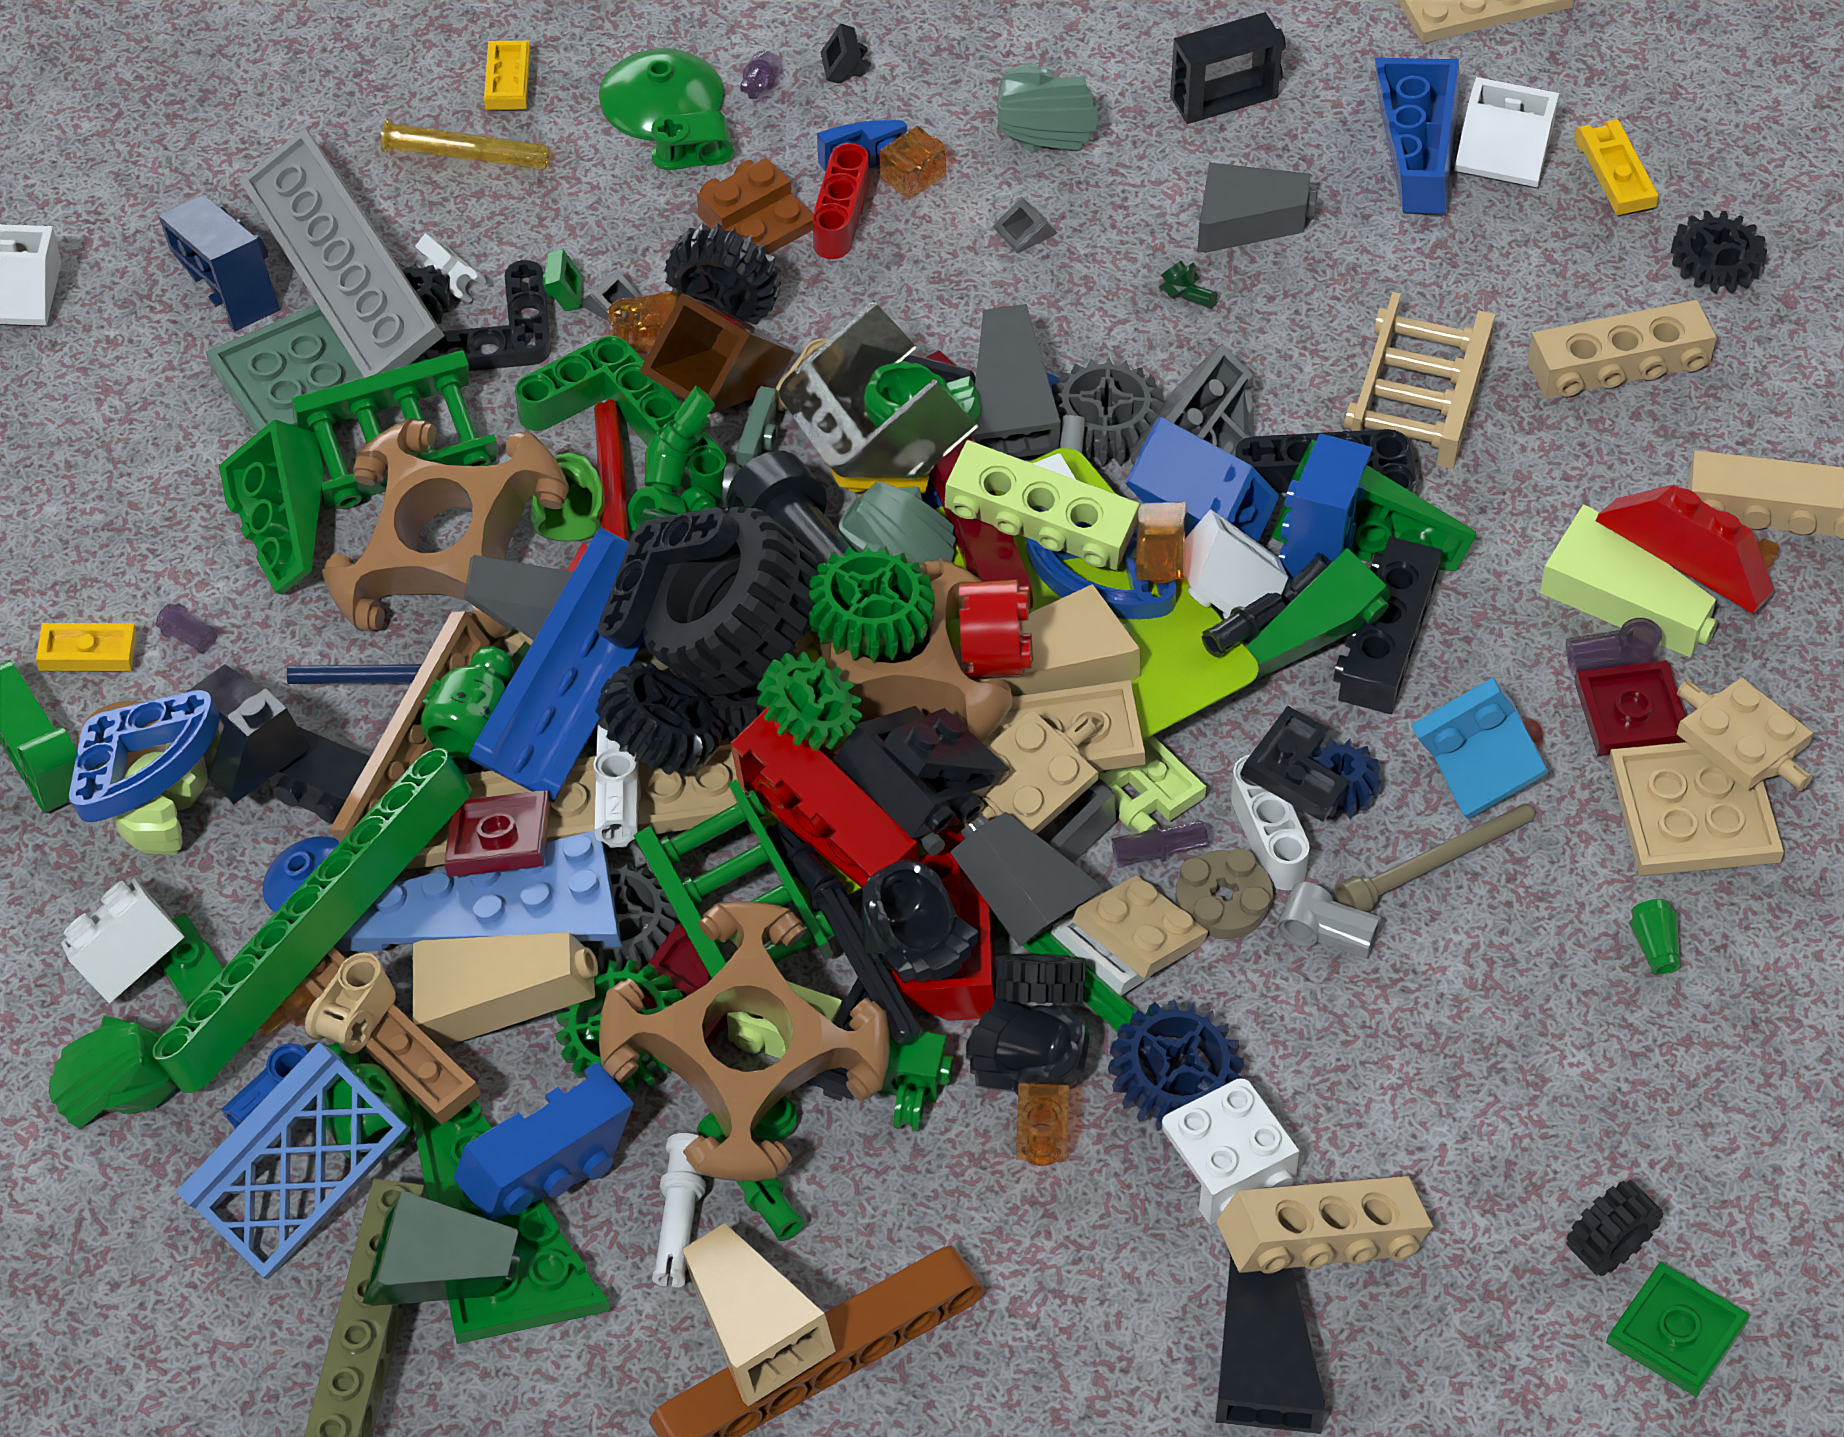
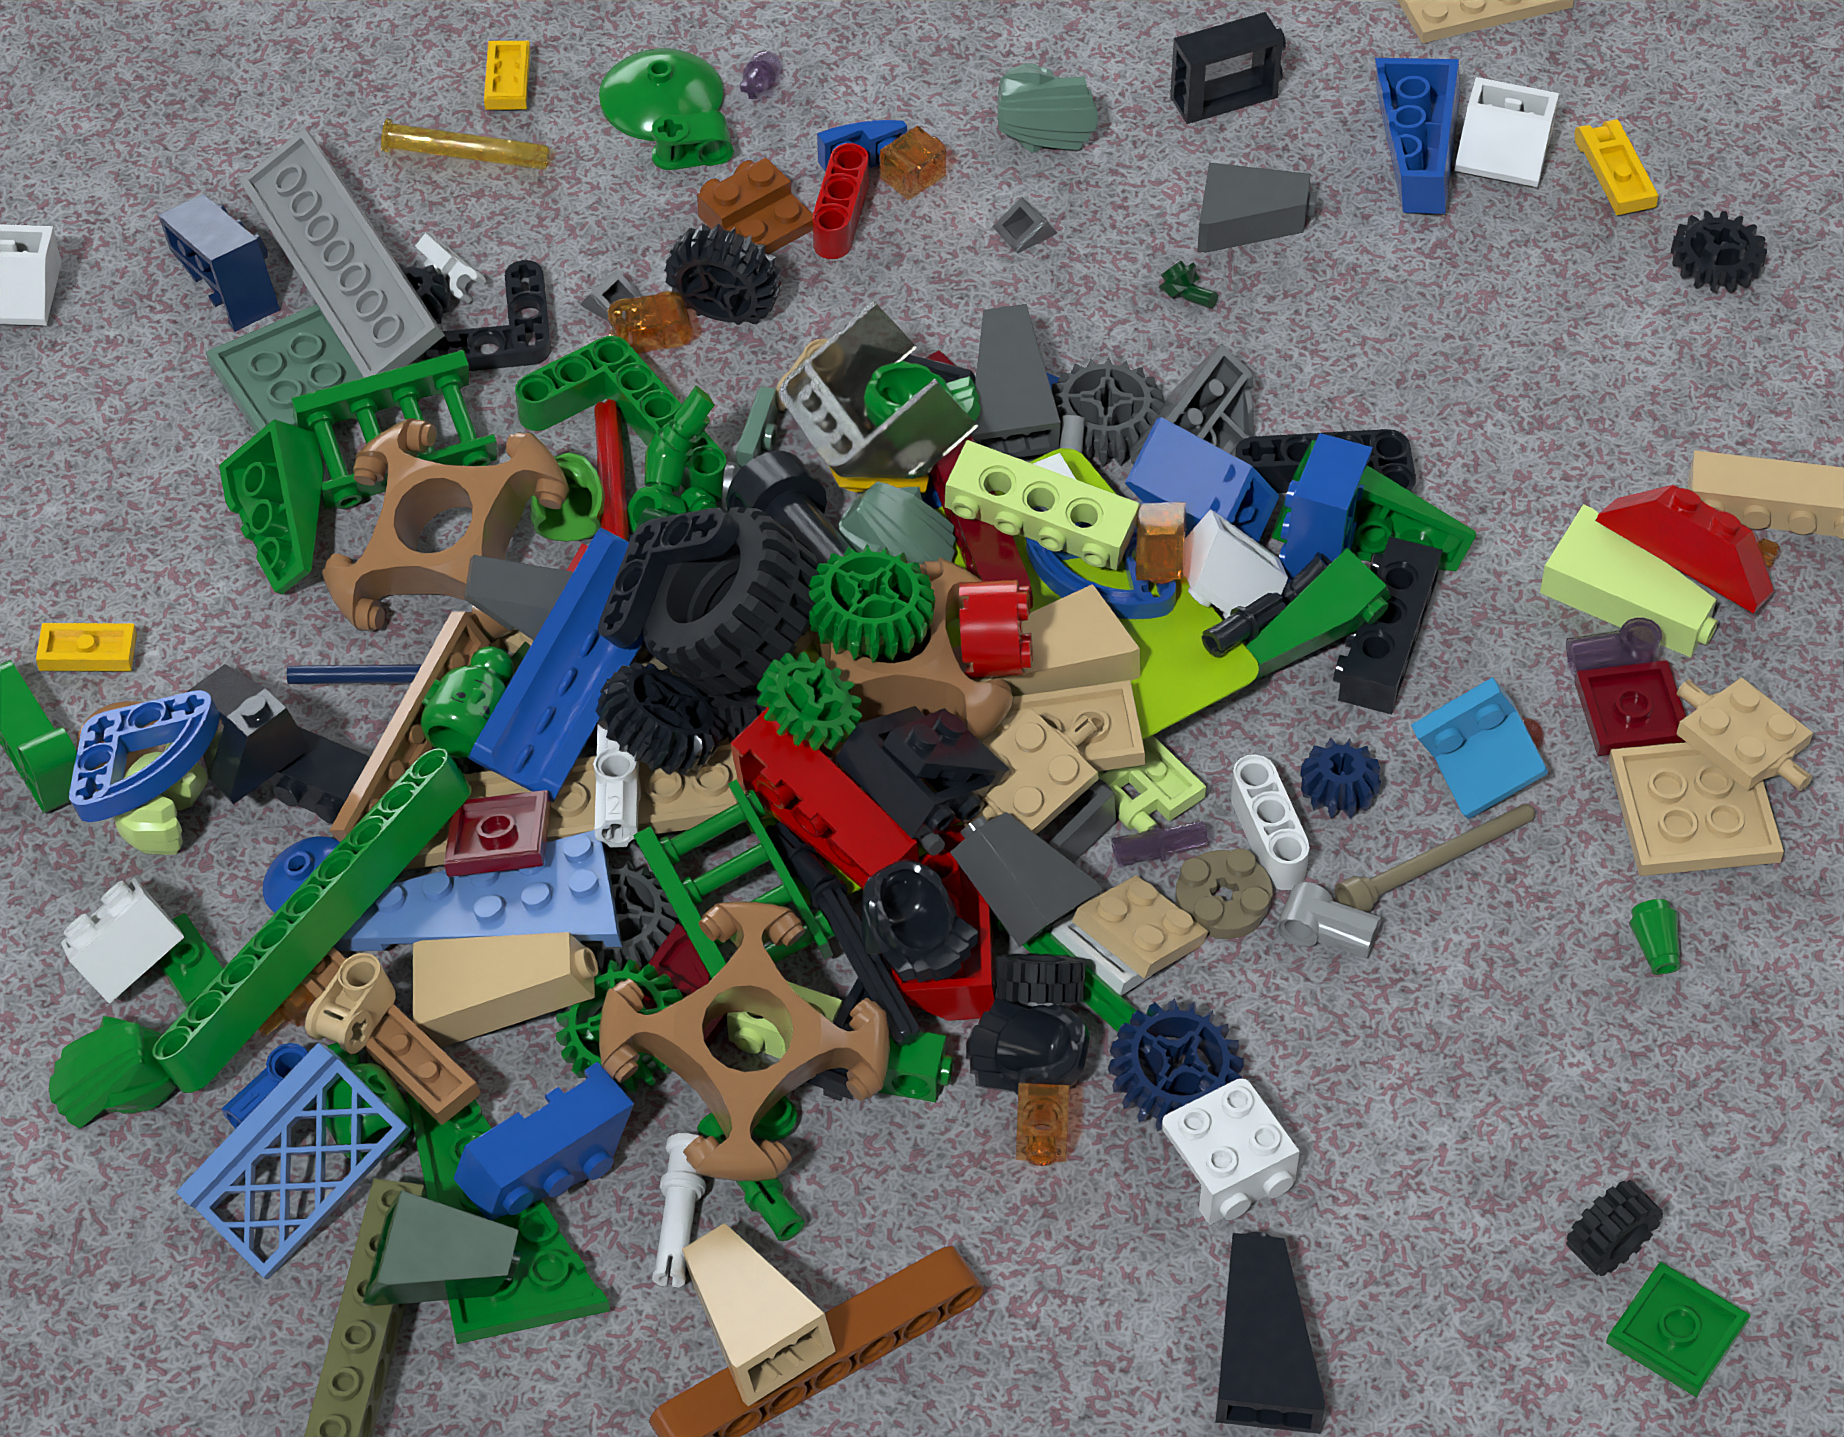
clear purple pin [156,603,218,654] -> none
green plate [543,249,583,311] -> none
reddish brown slope [639,293,795,414] -> none
black tile [820,23,871,84] -> none
green bush [893,1084,926,1132] -> none
tan brick [1216,1176,1433,1273] -> none
black plate [1240,705,1349,822] -> none
tan fence [1344,292,1495,469] -> none
tan brick [1527,300,1716,398] -> none

